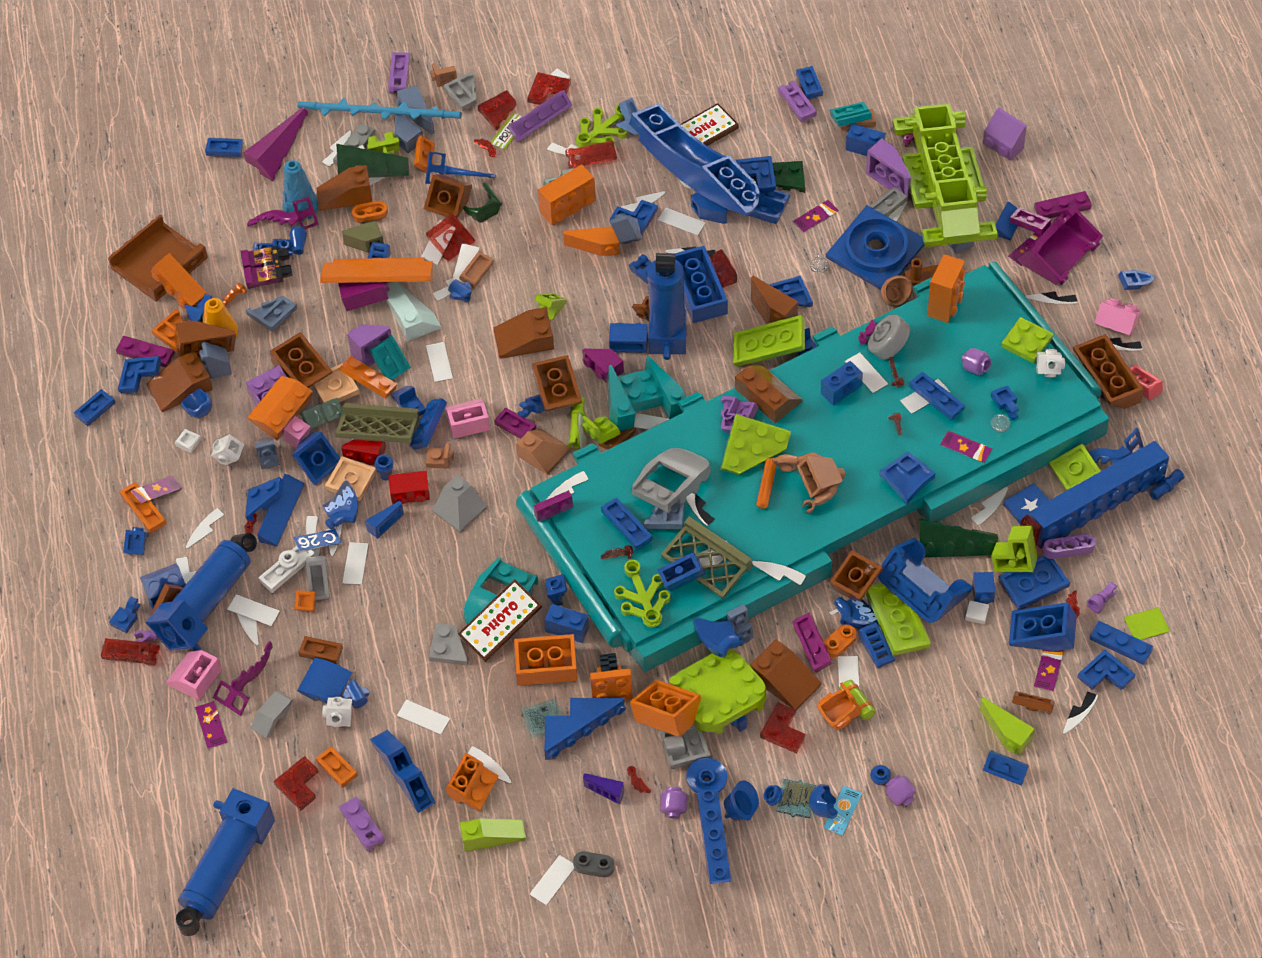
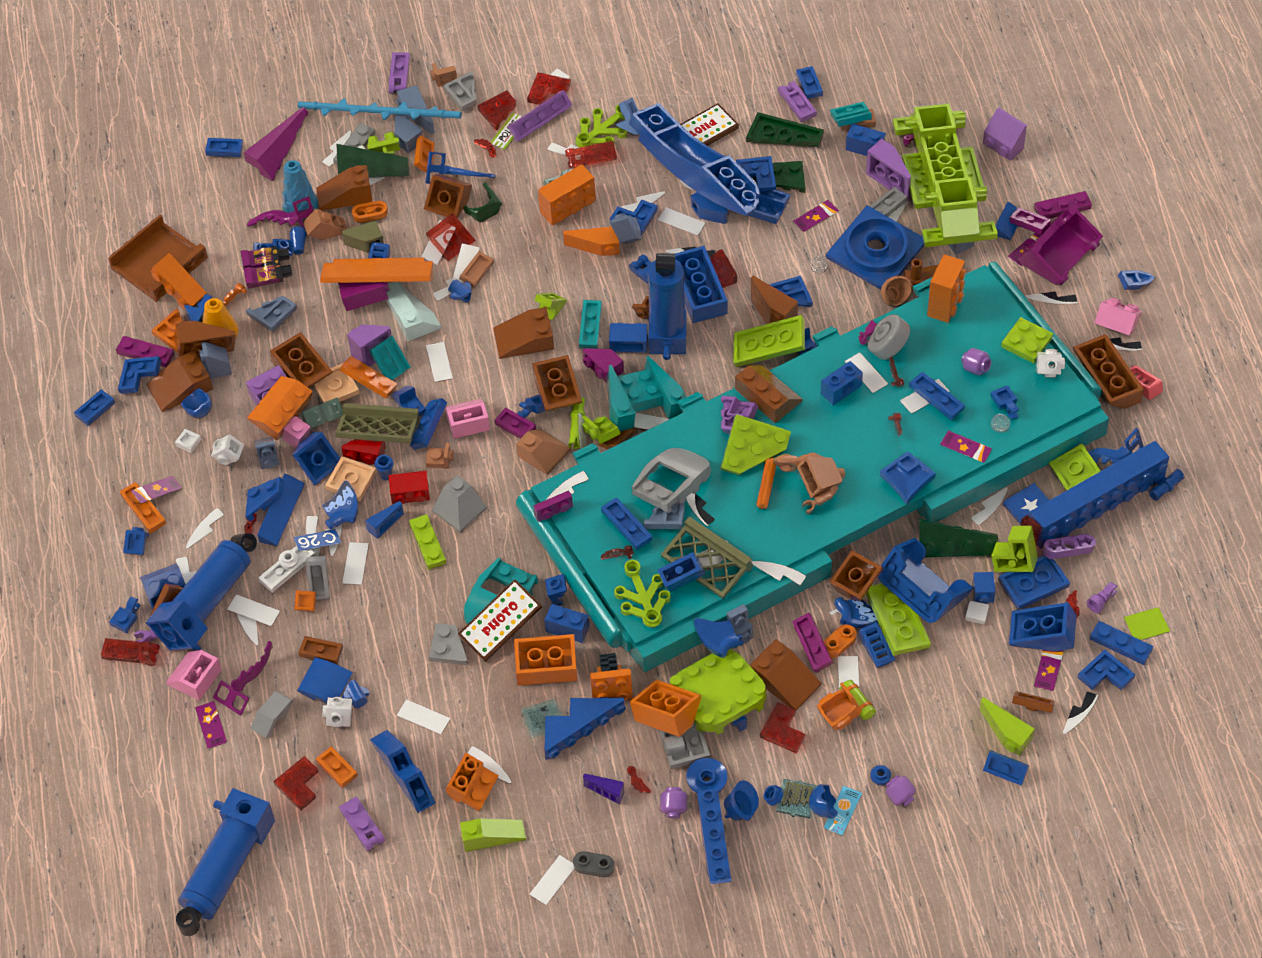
none -> nougat slope [303,209,347,240]
none -> lime plate [409,514,446,570]
none -> teal plate [579,300,602,349]
none -> dark green wing [746,112,824,147]

